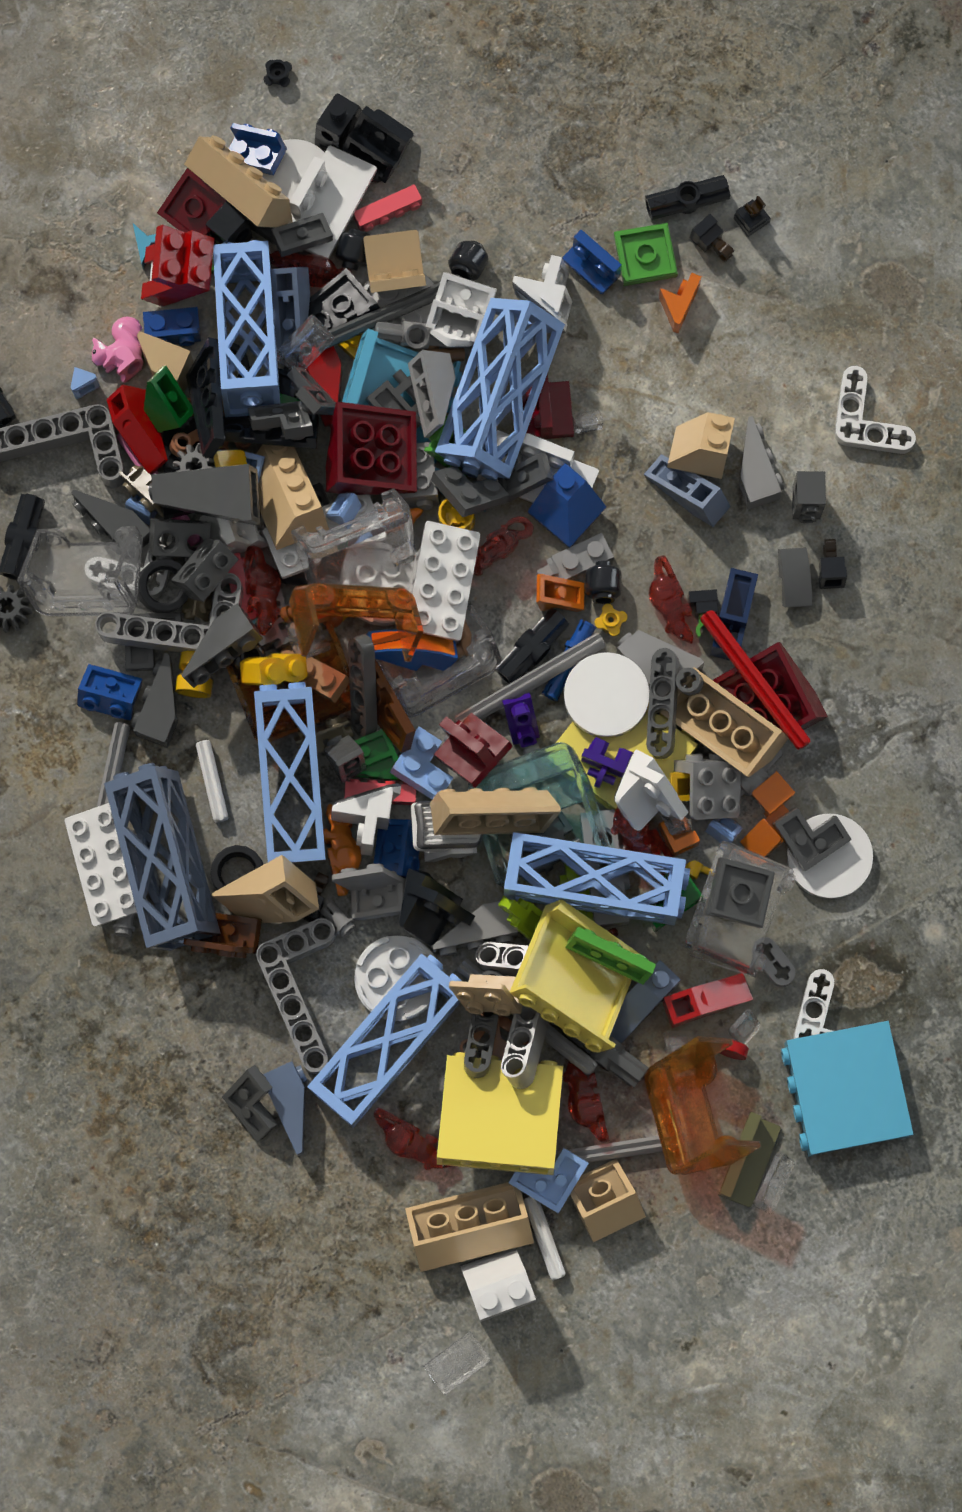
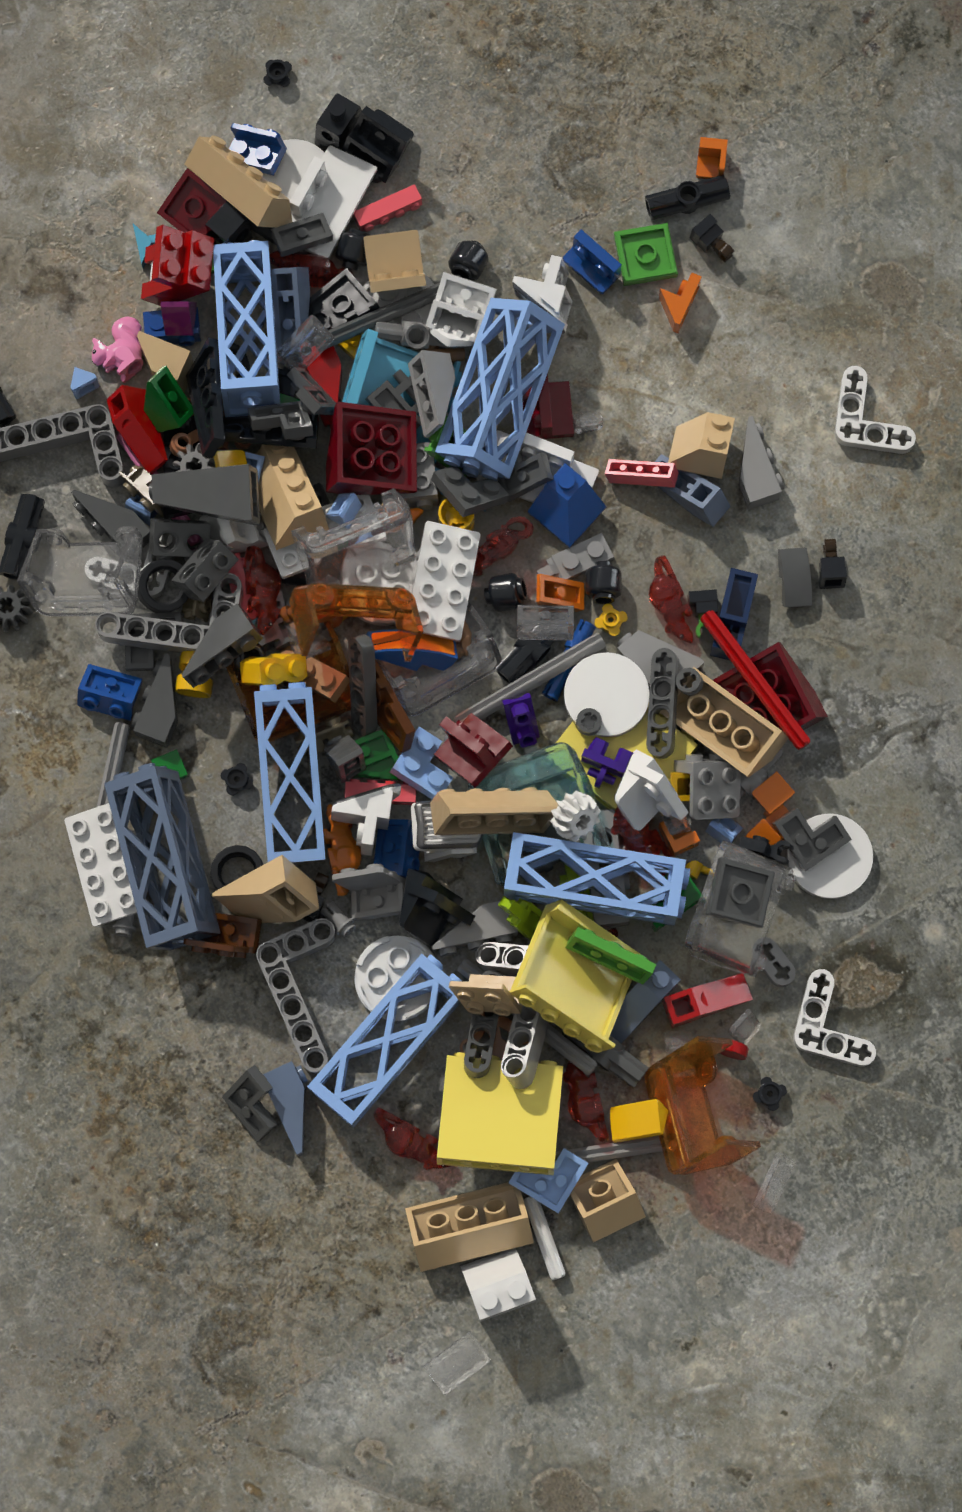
white axle [196,740,229,822] -> none
olive panel [718,1112,781,1207] -> none
black piece [734,196,771,237] -> none
medium azure panel [781,1021,914,1157] -> none
dark grey brick [792,471,826,523] -> none
none -> green tile [151,749,188,780]
none -> magenta slope [161,301,197,336]
none -> black plate [220,763,253,796]
none -> black head [484,573,527,612]
none -> clear slope [517,605,574,640]
none -> white gear [550,791,601,842]
none -> dark grey bush [576,708,602,736]
none -> coral piece [605,459,679,487]
none -> yellow slope [610,1099,668,1143]
none -> orange panel [696,137,728,179]
none -> black plate [738,835,794,865]
none -> black plate [753,1077,787,1111]

